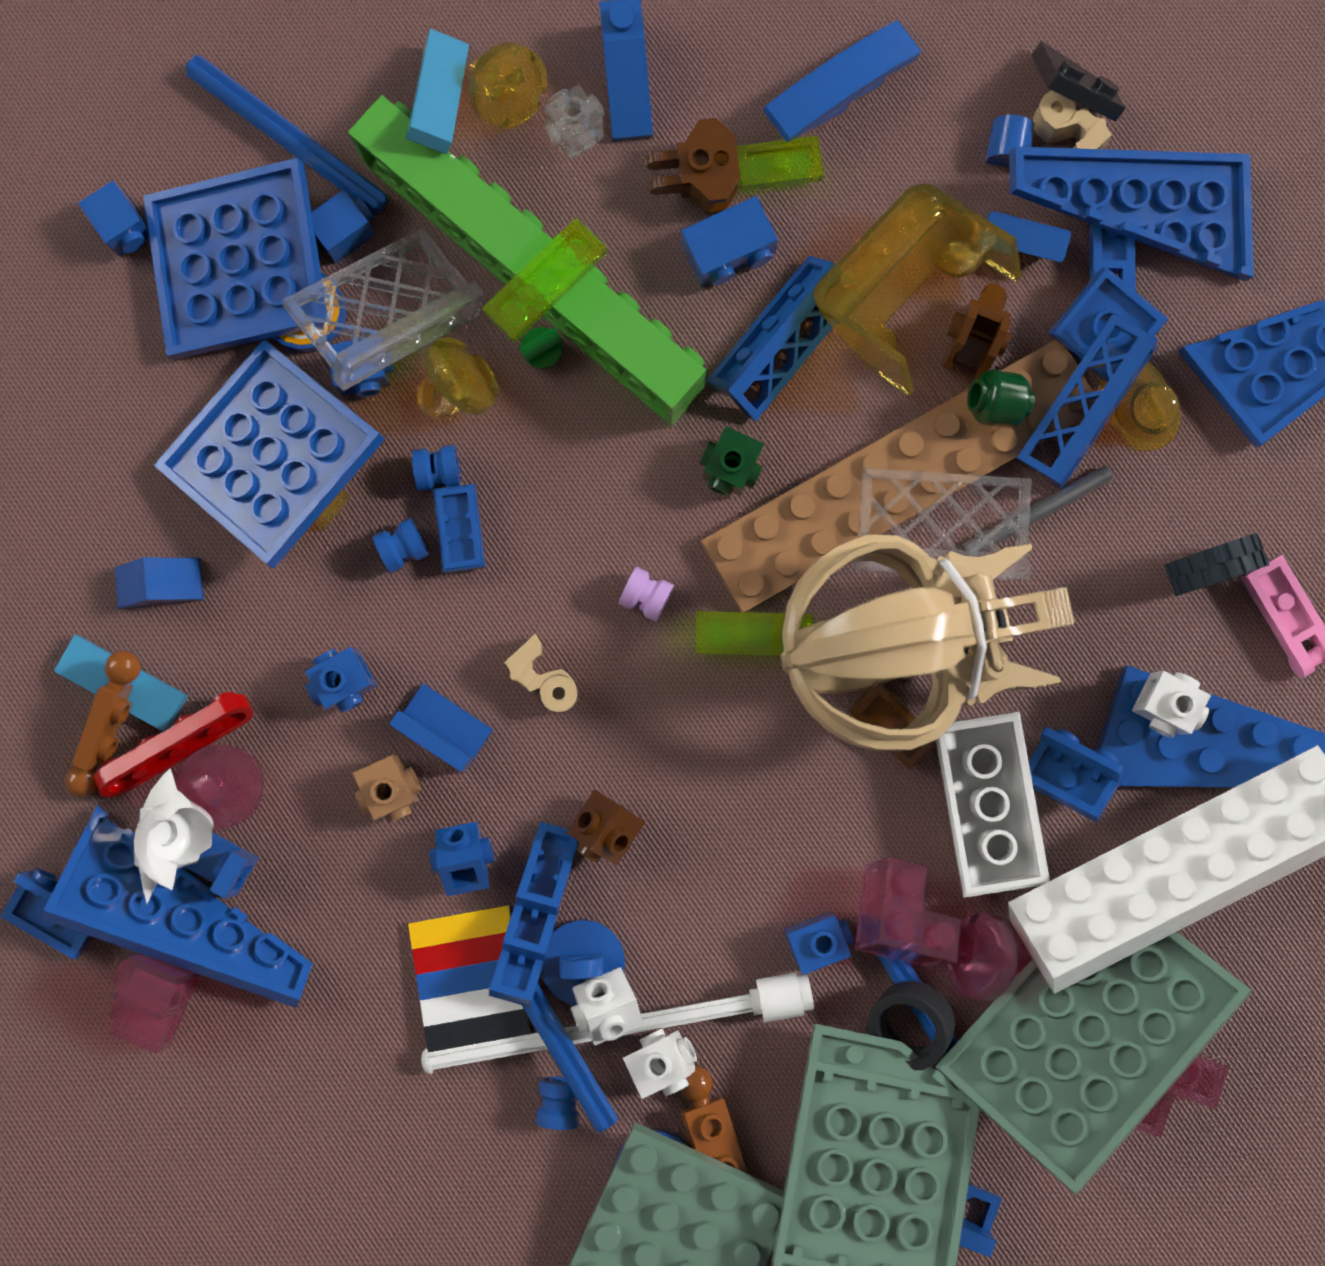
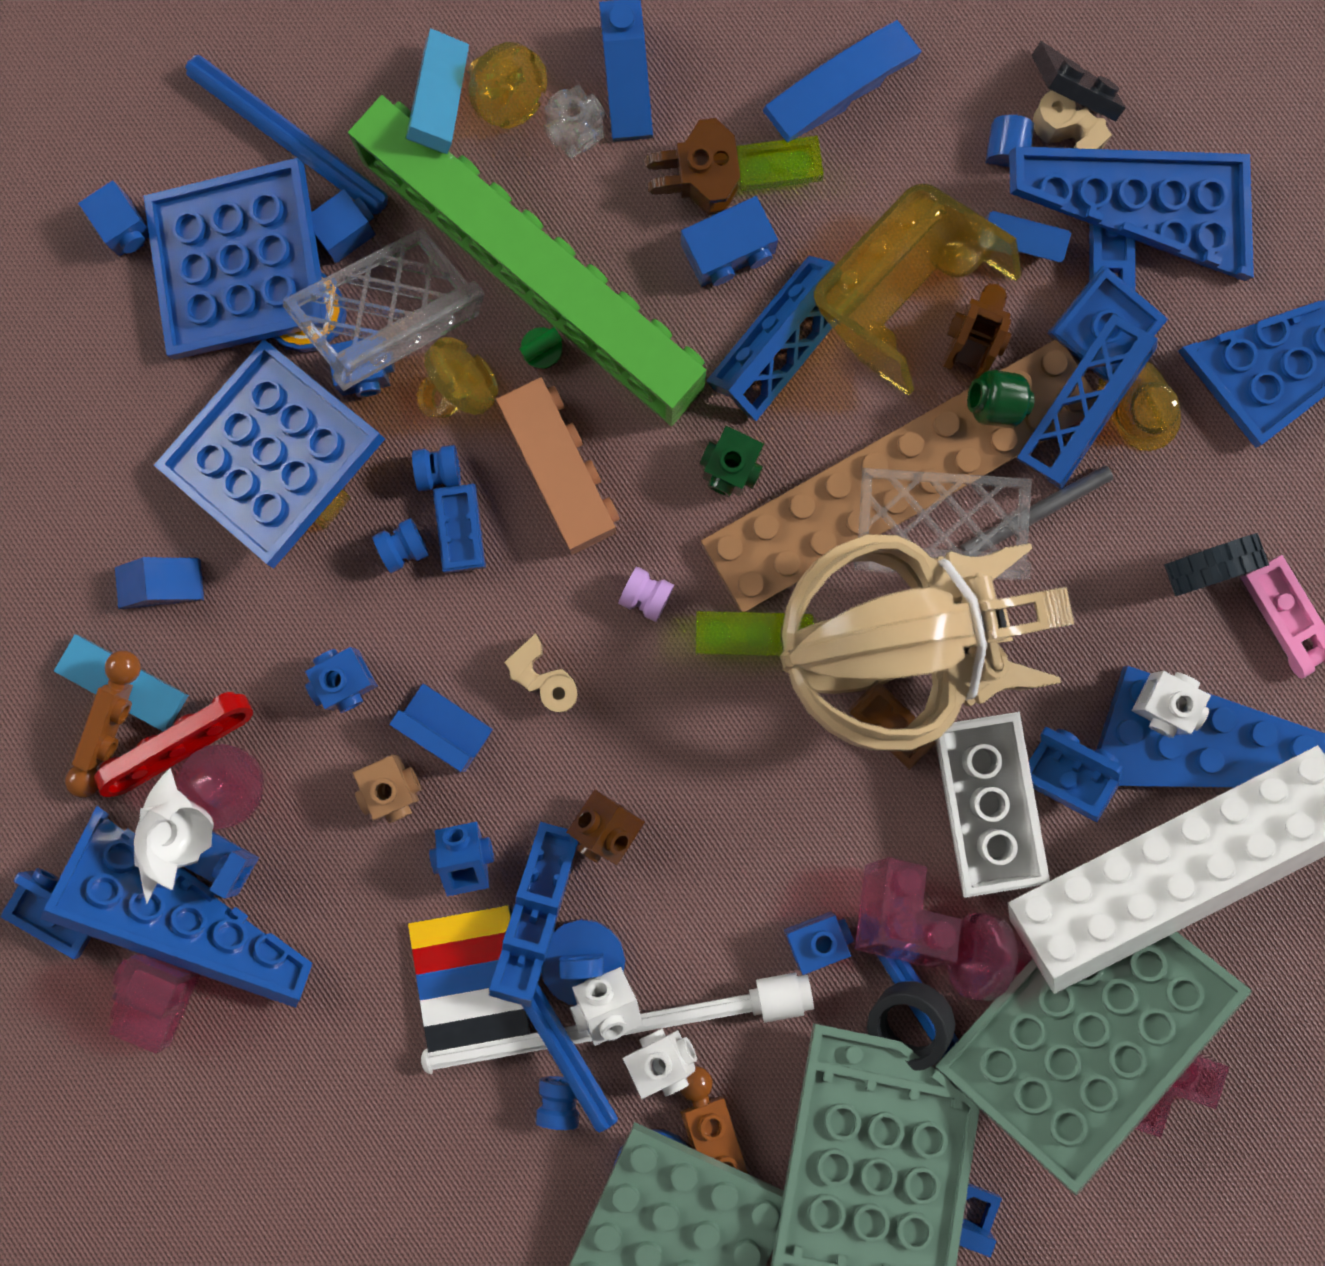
clear neon green plate [482,218,607,343] -> none
none -> nougat brick [496,377,620,555]

